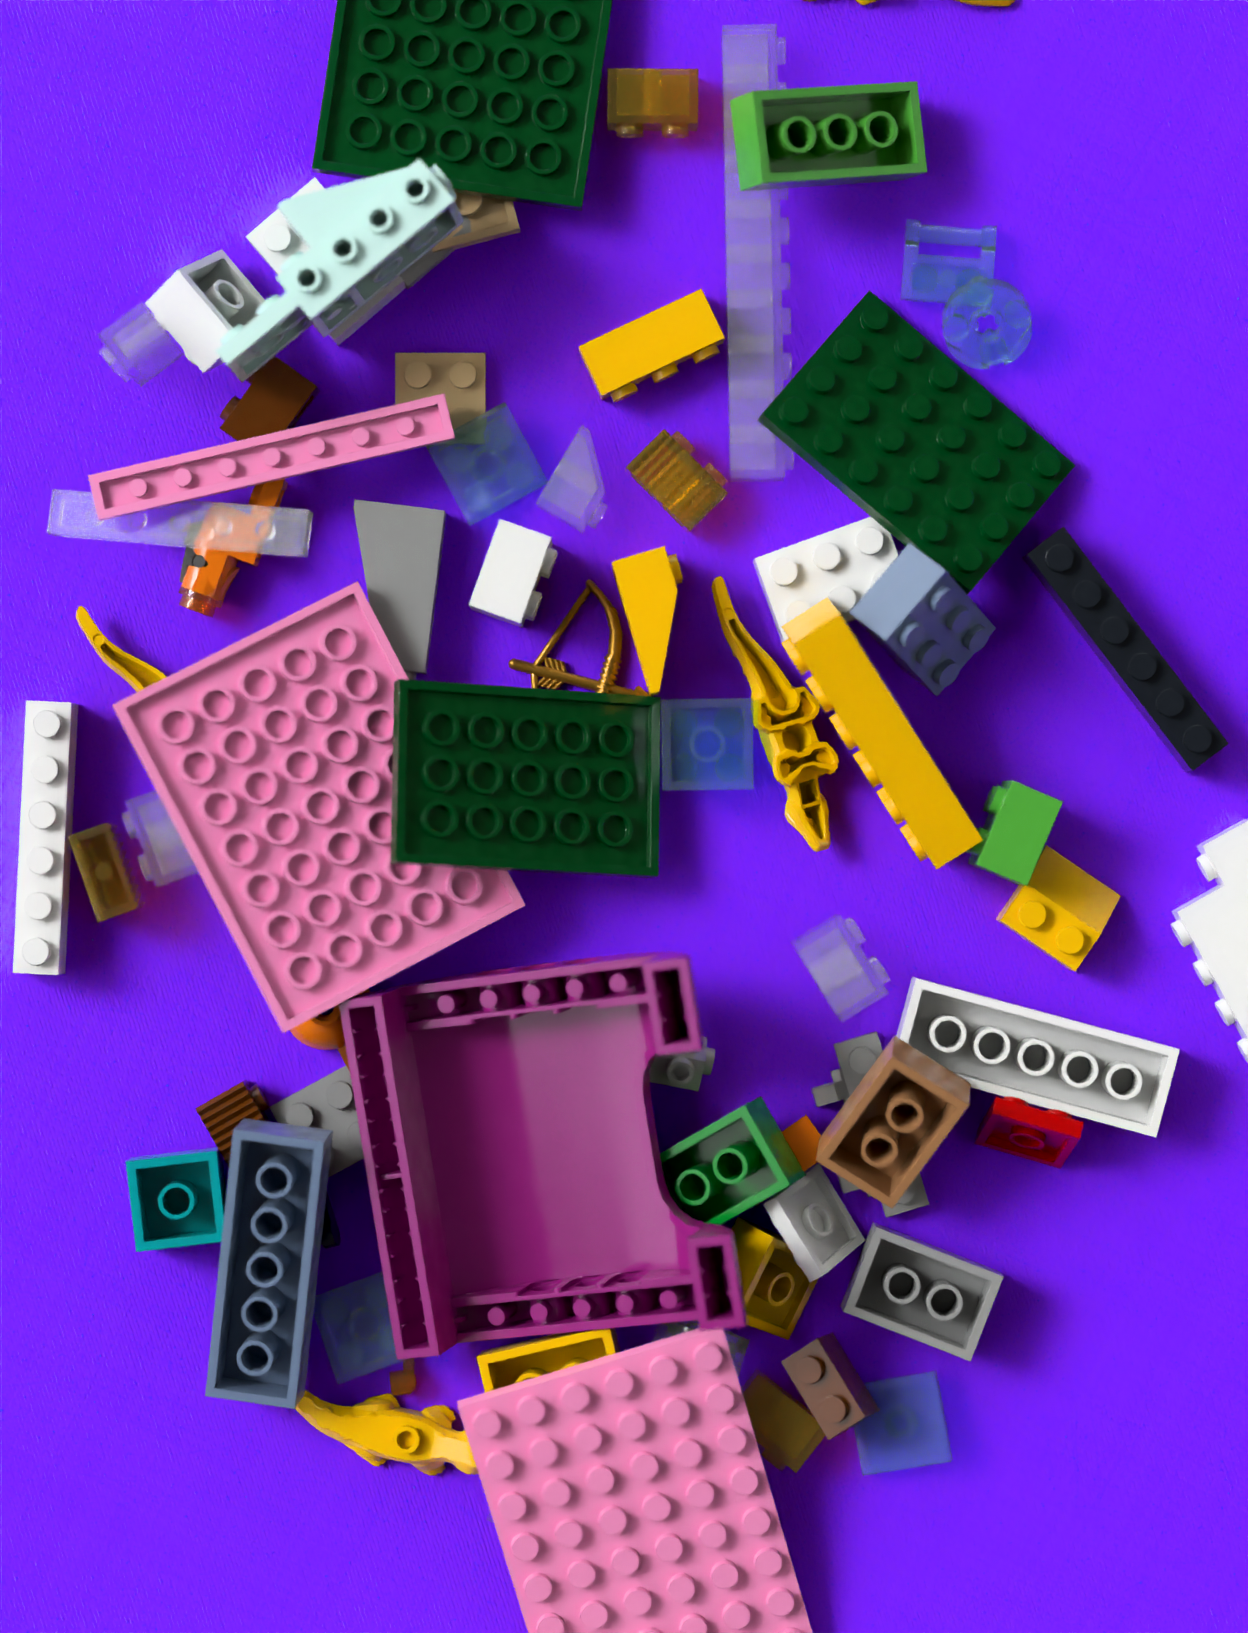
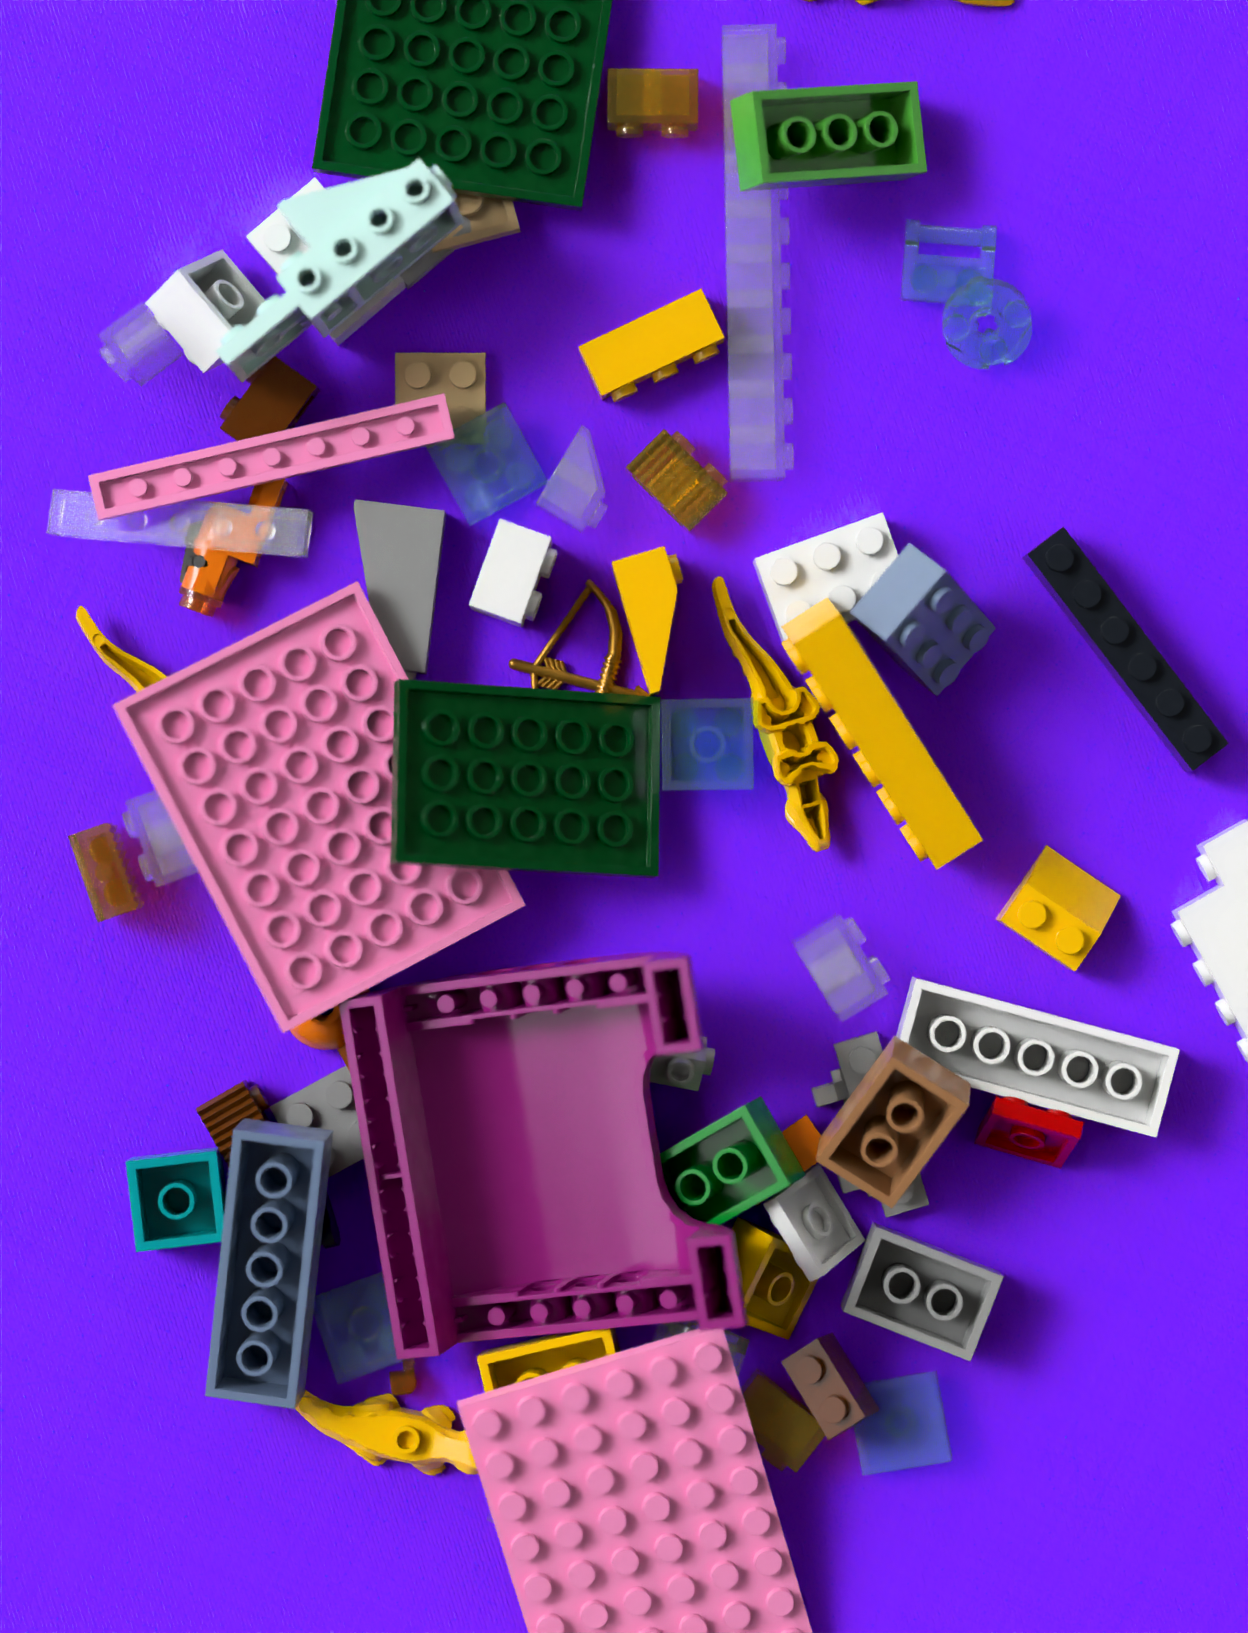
white brick [13,700,78,975] -> none
dark green plate [758,290,1075,595] -> none
bright green brick [965,780,1063,886] -> none

